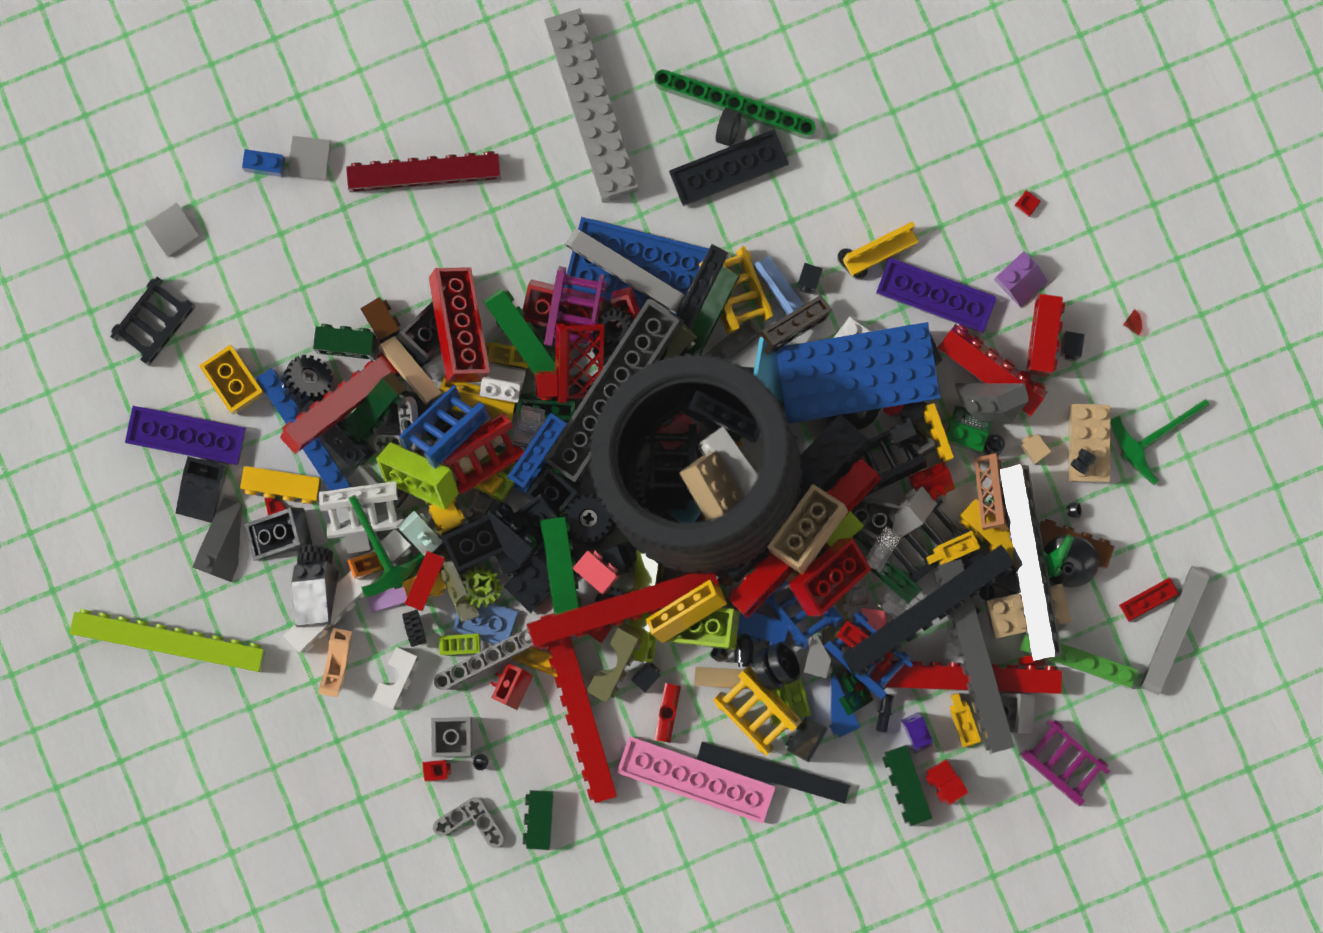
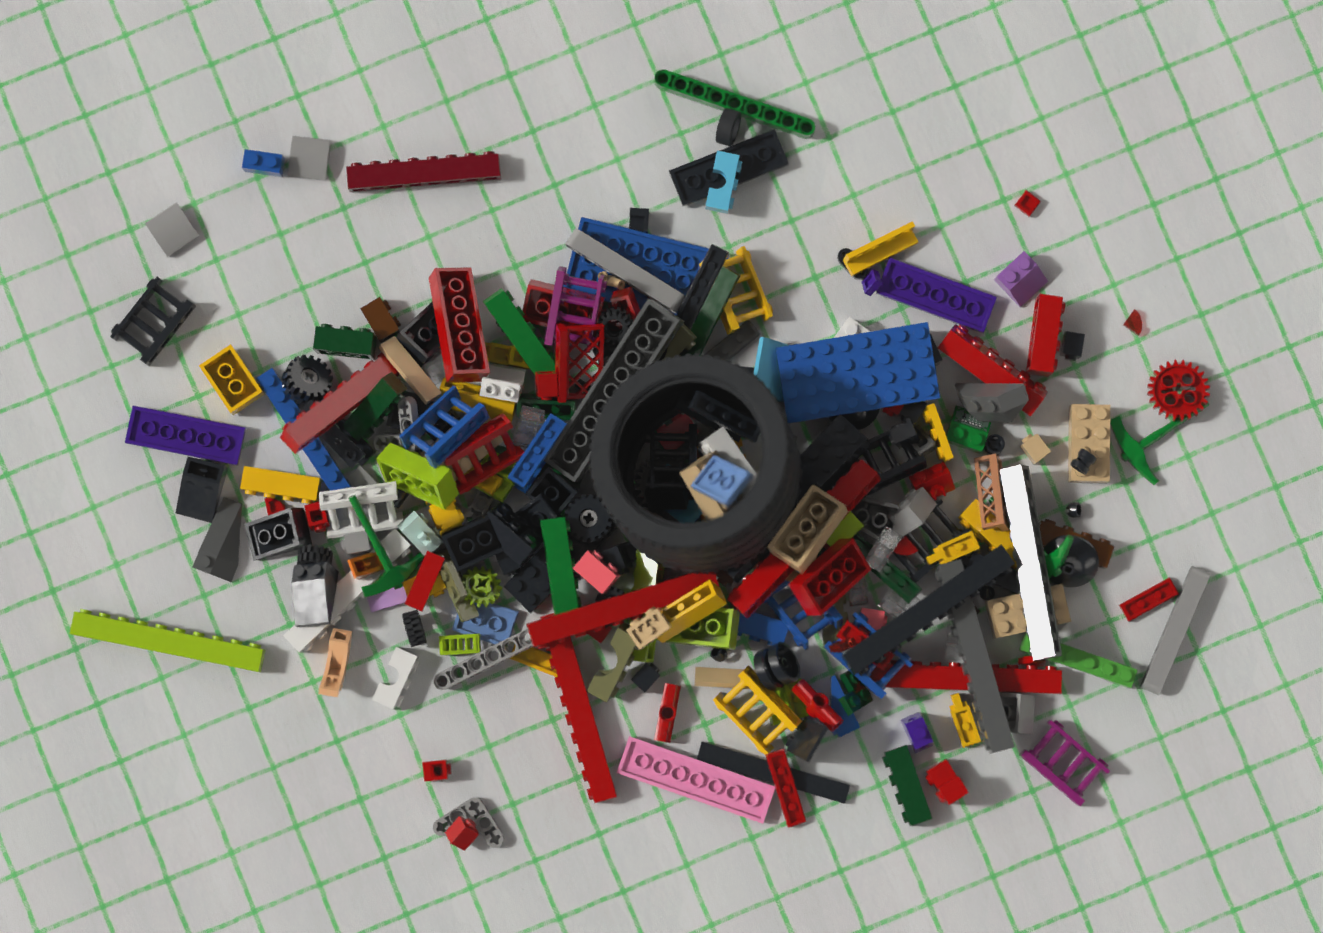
light grey brick [431,717,472,757] -> none
black hinge [473,754,489,770] -> none
red brick [490,663,534,710] -> none
dark green brick [523,790,554,850] -> none
light grey brick [544,8,638,202] -> none
black brick [734,640,753,667] -> none
light blue fence [753,256,804,315] -> none
dark brown fence [760,295,832,355] -> none
black brick [797,263,823,294] -> none
light grey slope [802,635,833,679] -> none
black axle [876,694,894,733] -> none
none -> red brick [304,502,330,533]
none -> red brick [445,816,479,851]
none -> tan arm [598,271,625,289]
none -> tan bracket [626,607,672,650]
none -> black panel [629,208,649,233]
none -> medium blue tile [691,455,753,507]
none -> medium azure arch [705,151,742,214]
none -> red tile [765,748,806,828]
none -> red piece [792,679,844,732]
none -> clear red tile [829,637,856,653]
none -> dark purple plate [862,269,882,296]
none -> red tile [891,536,918,556]
none -> red gear [1147,360,1210,422]

